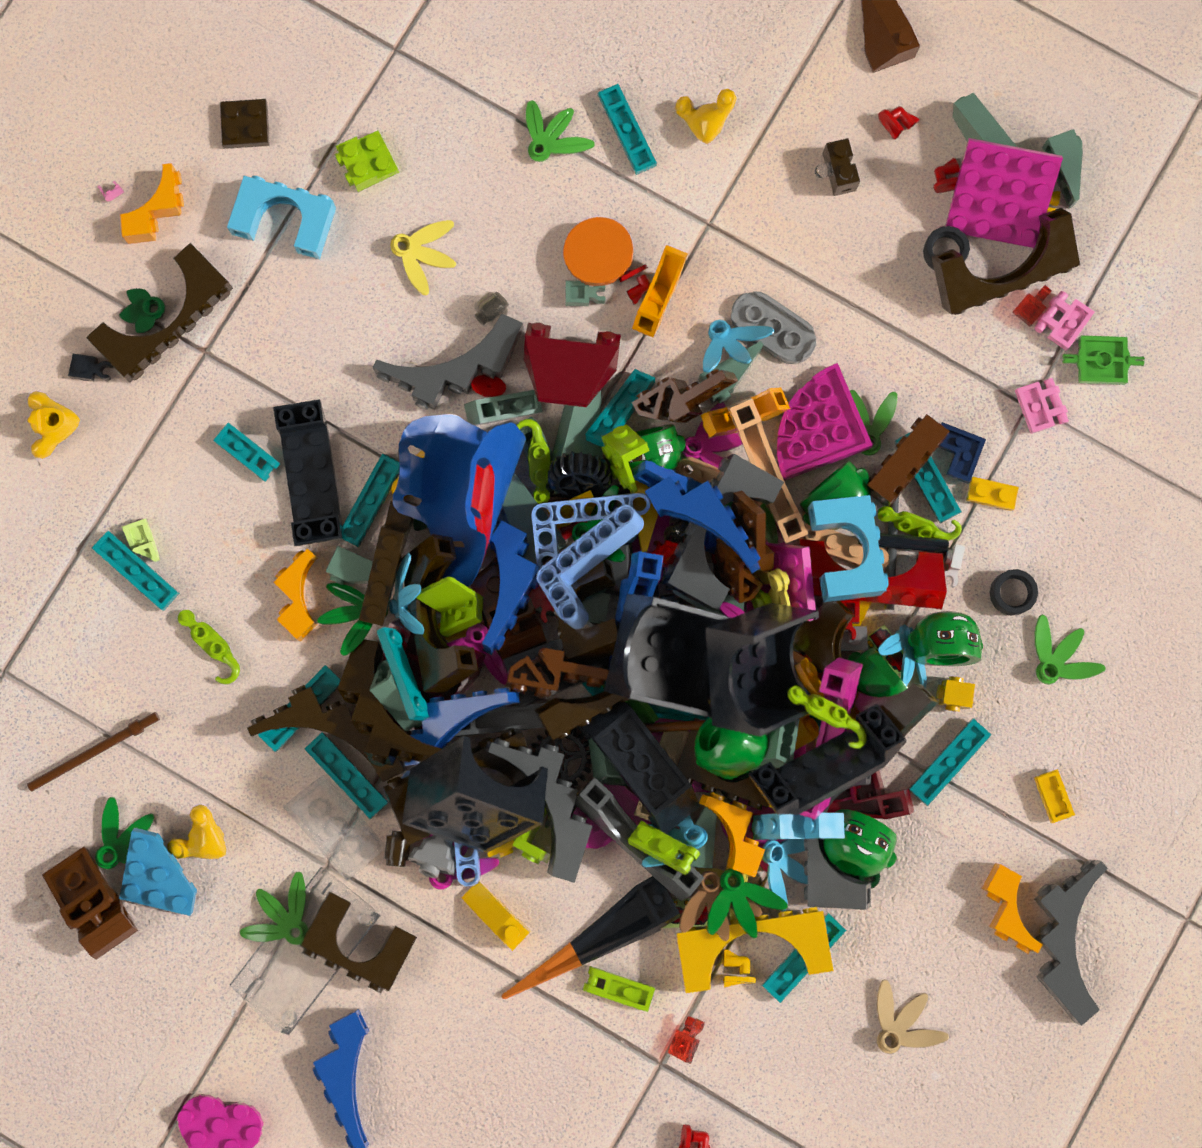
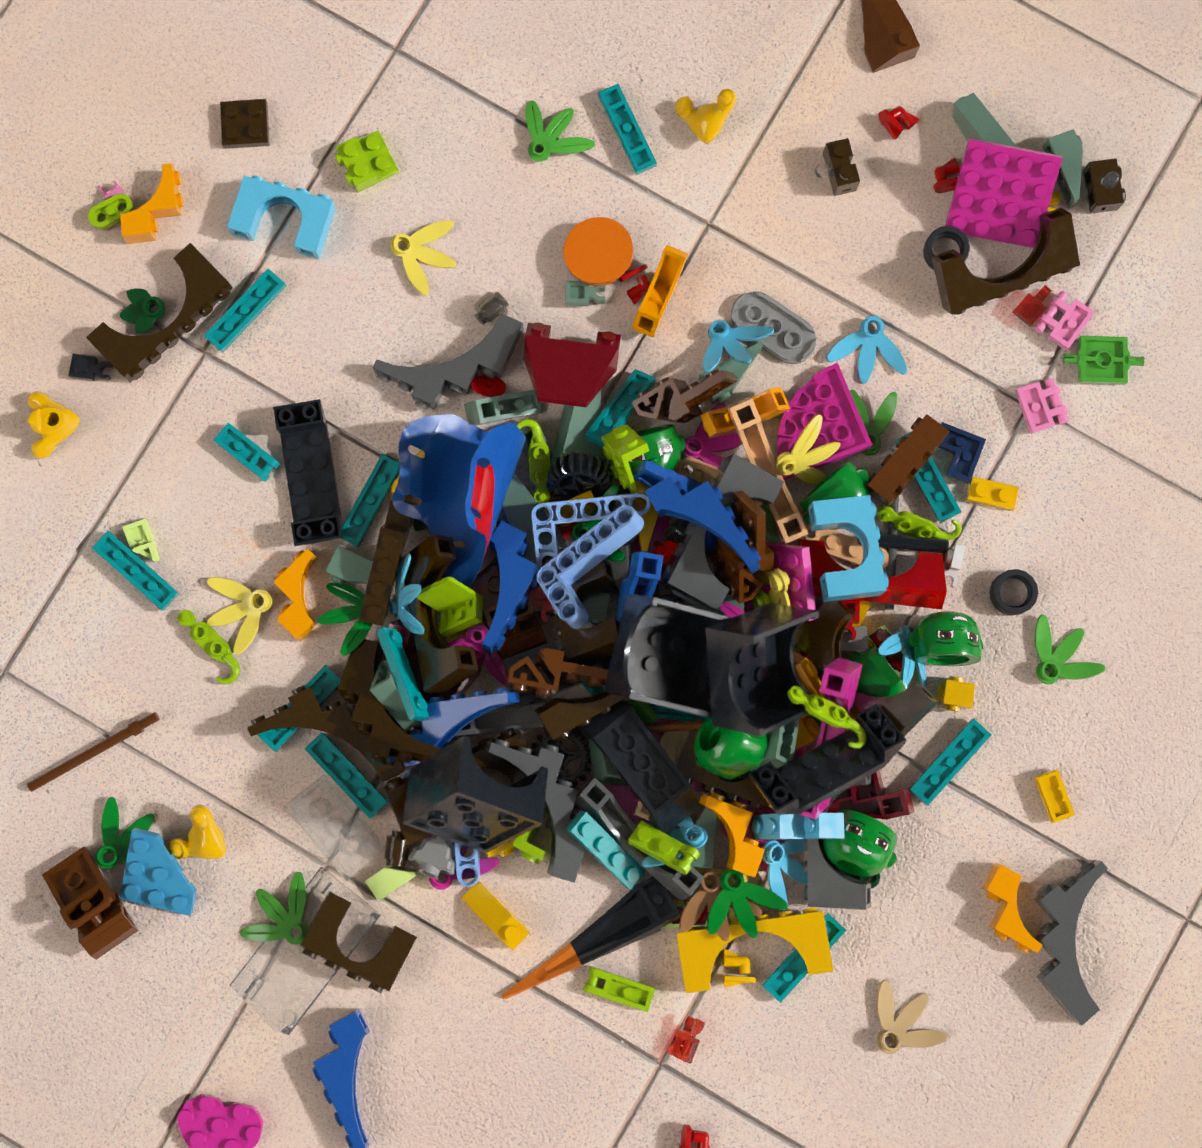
none -> lime plate [88,194,134,230]
none -> teal plate [204,269,286,353]
none -> light yellow plant [207,577,272,655]
none -> yellowish green slope [365,866,419,902]
none -> teal plate [566,810,646,890]
none -> light yellow plant [776,415,840,484]
none -> medium azure plant [826,316,908,384]
none -> dark brown piece [1083,158,1126,214]

